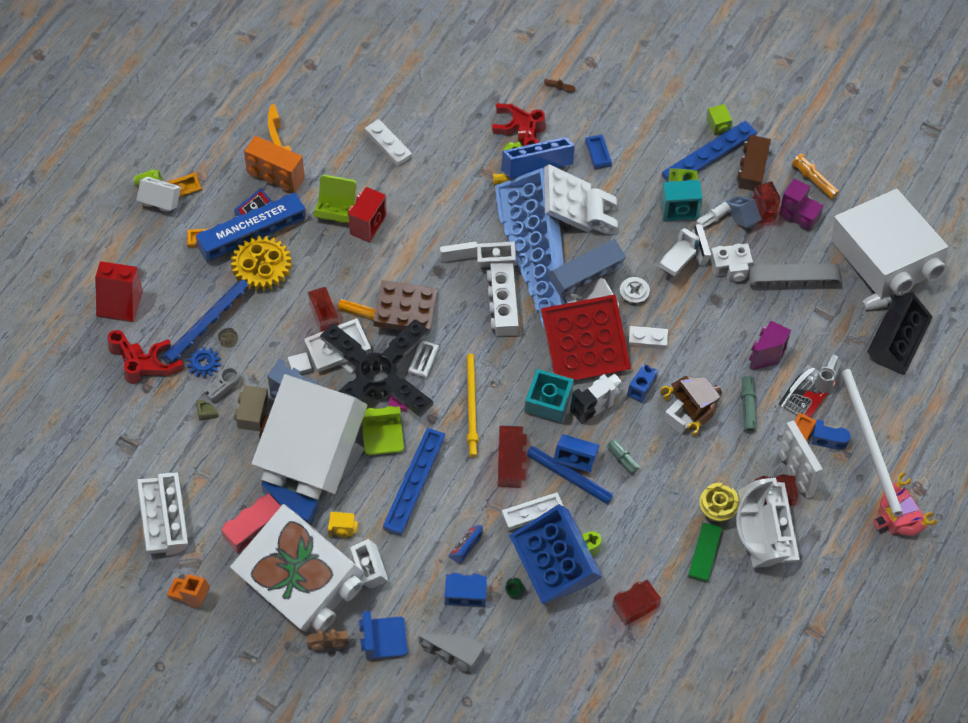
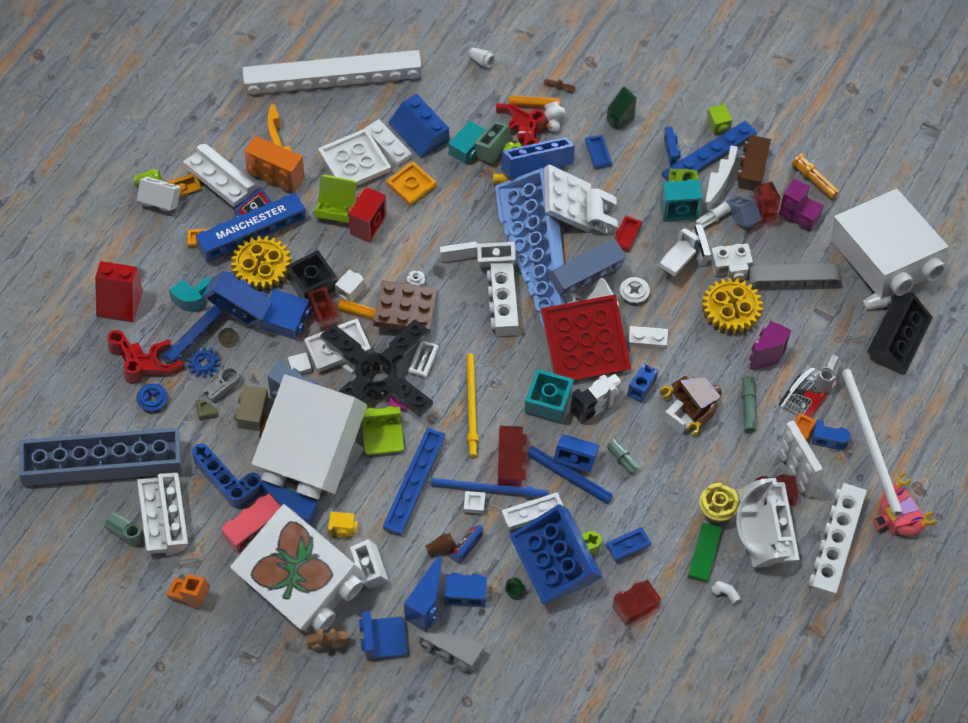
none -> sand blue brick [19,428,183,486]
none -> sand green piece [104,513,144,547]
none -> blue gear [136,383,168,413]
none -> teal brick [169,277,211,312]
none -> white brick [183,144,260,207]
none -> blue beam [192,444,262,509]
none -> blue brick [202,271,272,326]
none -> white brick [243,50,422,95]
none -> blue piece [260,289,312,341]
none -> black brick [285,250,337,303]
none -> white plate [318,128,391,186]
none -> white brick [335,270,364,302]
none -> light orange tile [386,161,437,207]
none -> blue slope [389,94,449,158]
none -> blue slope [404,556,442,632]
none -> white plate [407,271,425,286]
none -> reddish brown cone [425,533,456,557]
none -> blue bar [431,478,549,498]
none -> teal brick [448,120,486,164]
none -> white plate [464,491,485,514]
none -> white cone [468,47,495,68]
none -> sand green brick [474,120,512,164]
none -> light orange axle [508,95,561,108]
none -> white animal [544,102,566,132]
none -> dark green slope [606,86,637,130]
none -> blue plate [606,527,651,562]
none -> red tile [614,215,642,253]
none -> blue plate [664,126,681,166]
none -> yellow gear [701,277,763,334]
none -> white slope [704,146,738,212]
none -> white arm [712,581,741,605]
none -> white brick [808,483,867,601]

